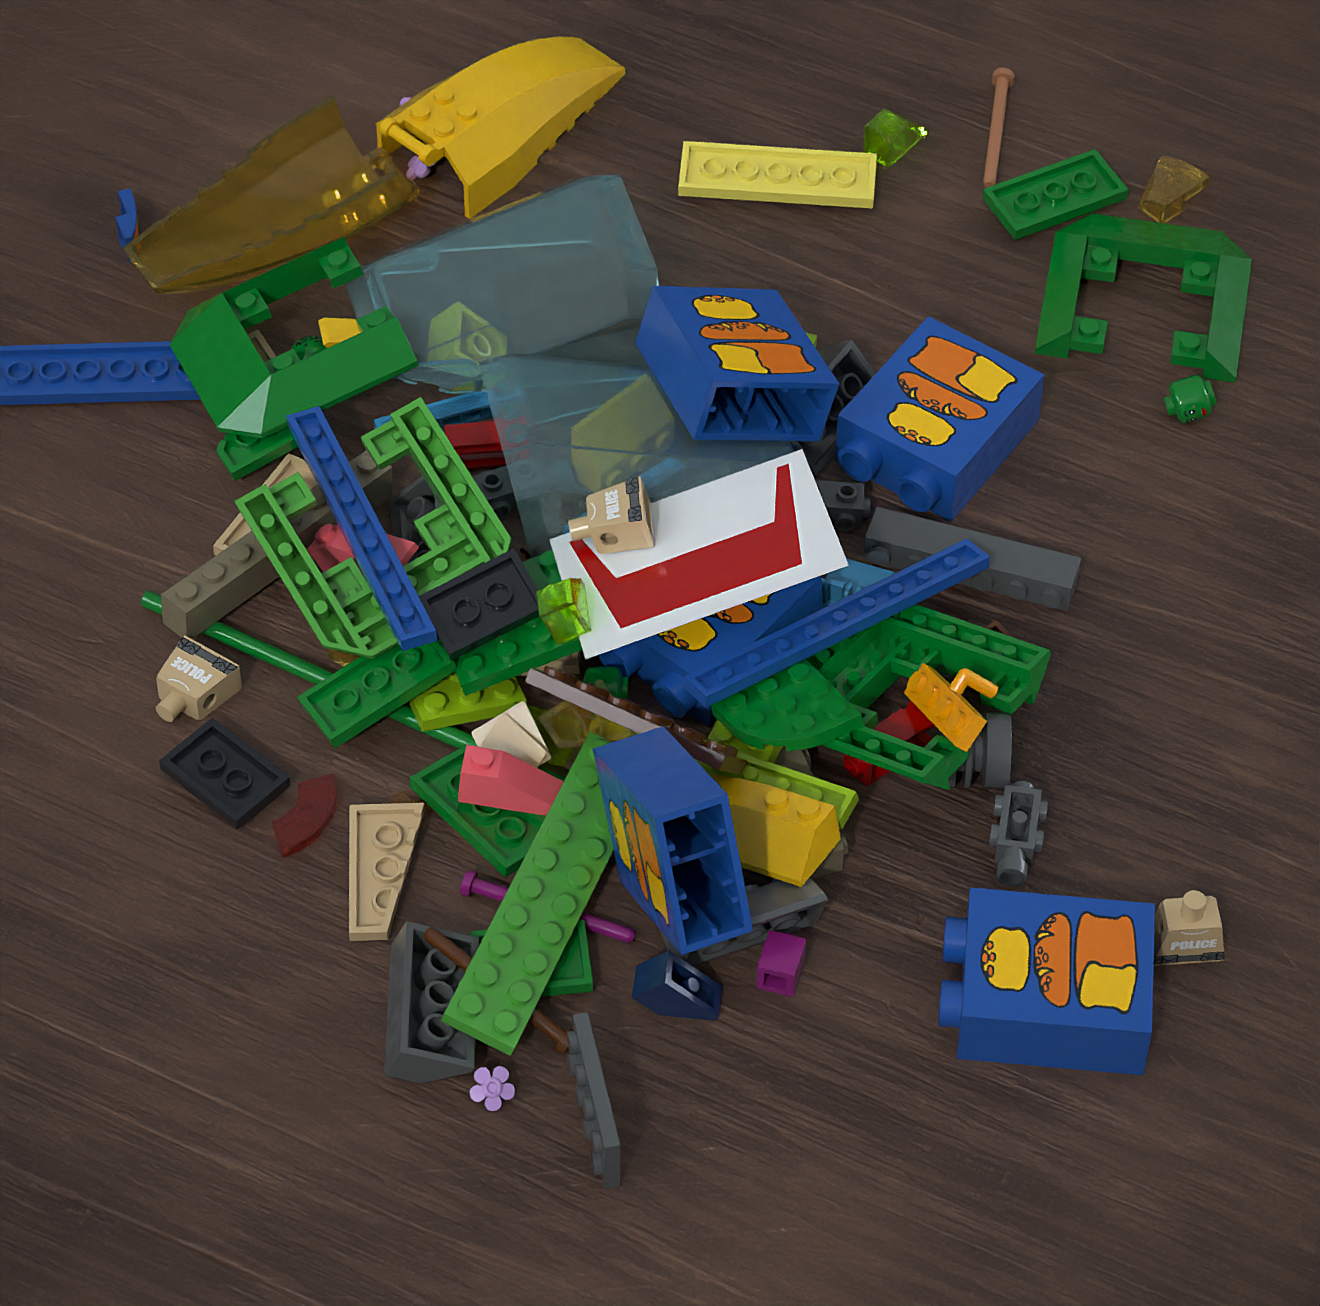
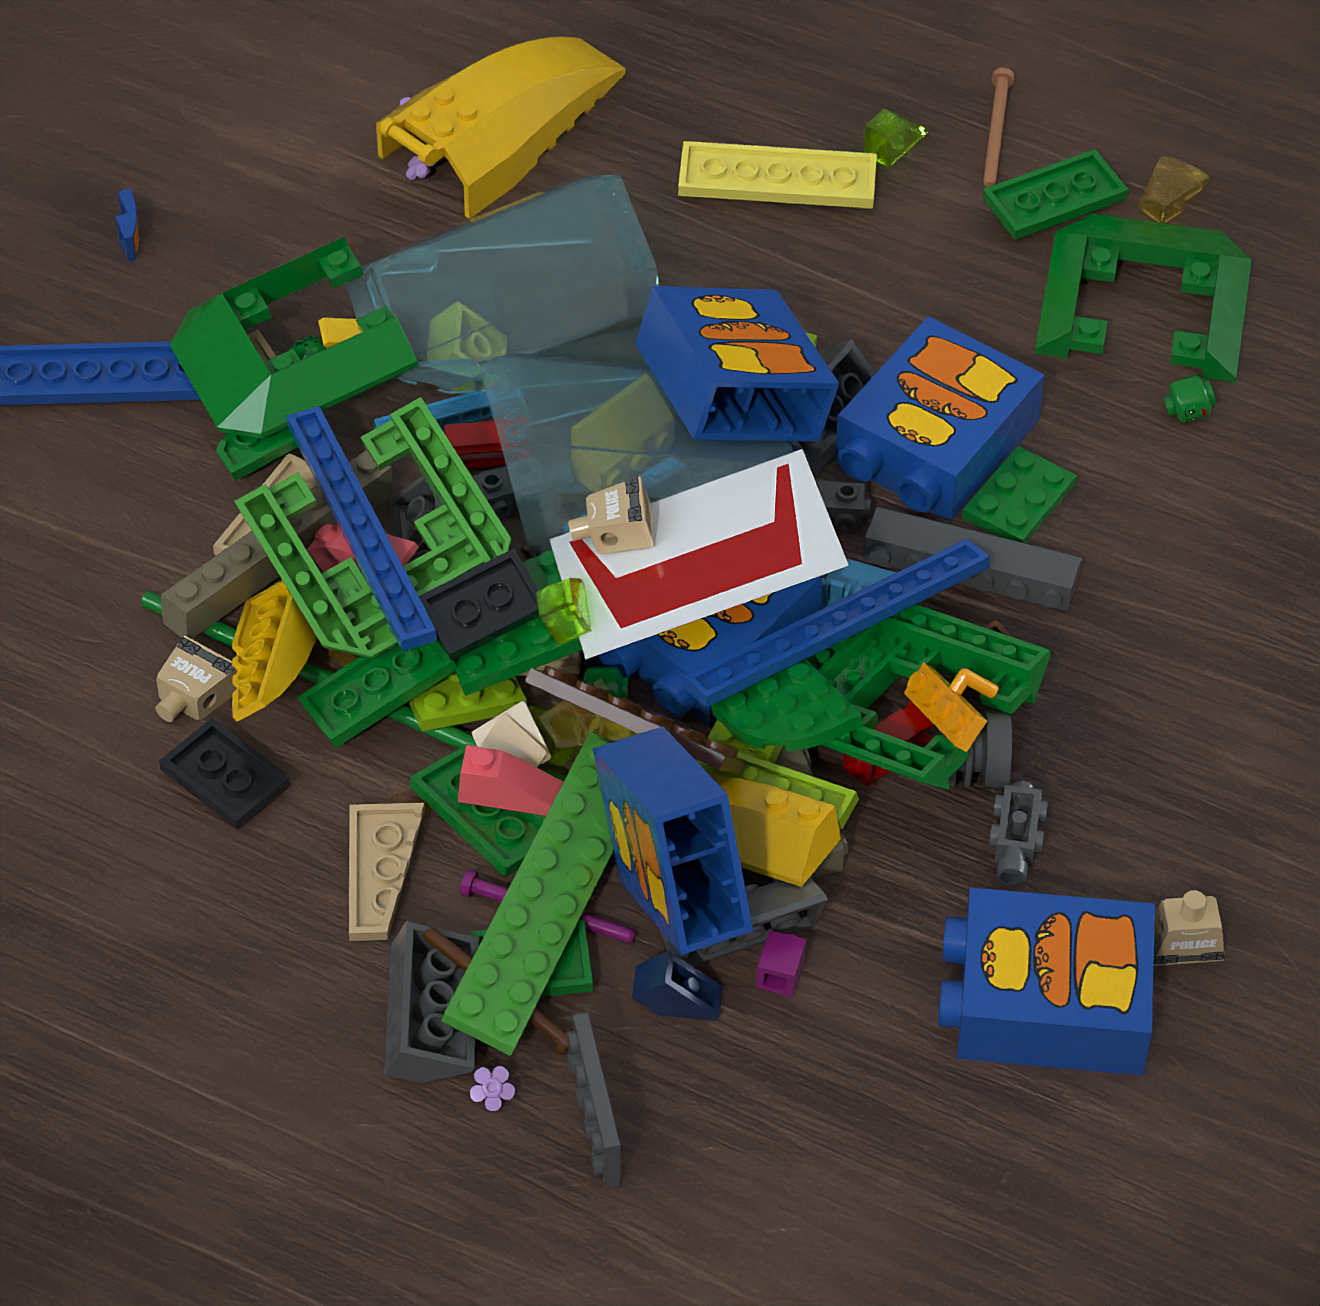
clear yellow windscreen [123,95,420,294] -> none
clear red tile [272,774,337,857] -> none
none -> yellow wedge [232,581,317,722]
none -> green plate [962,446,1077,544]

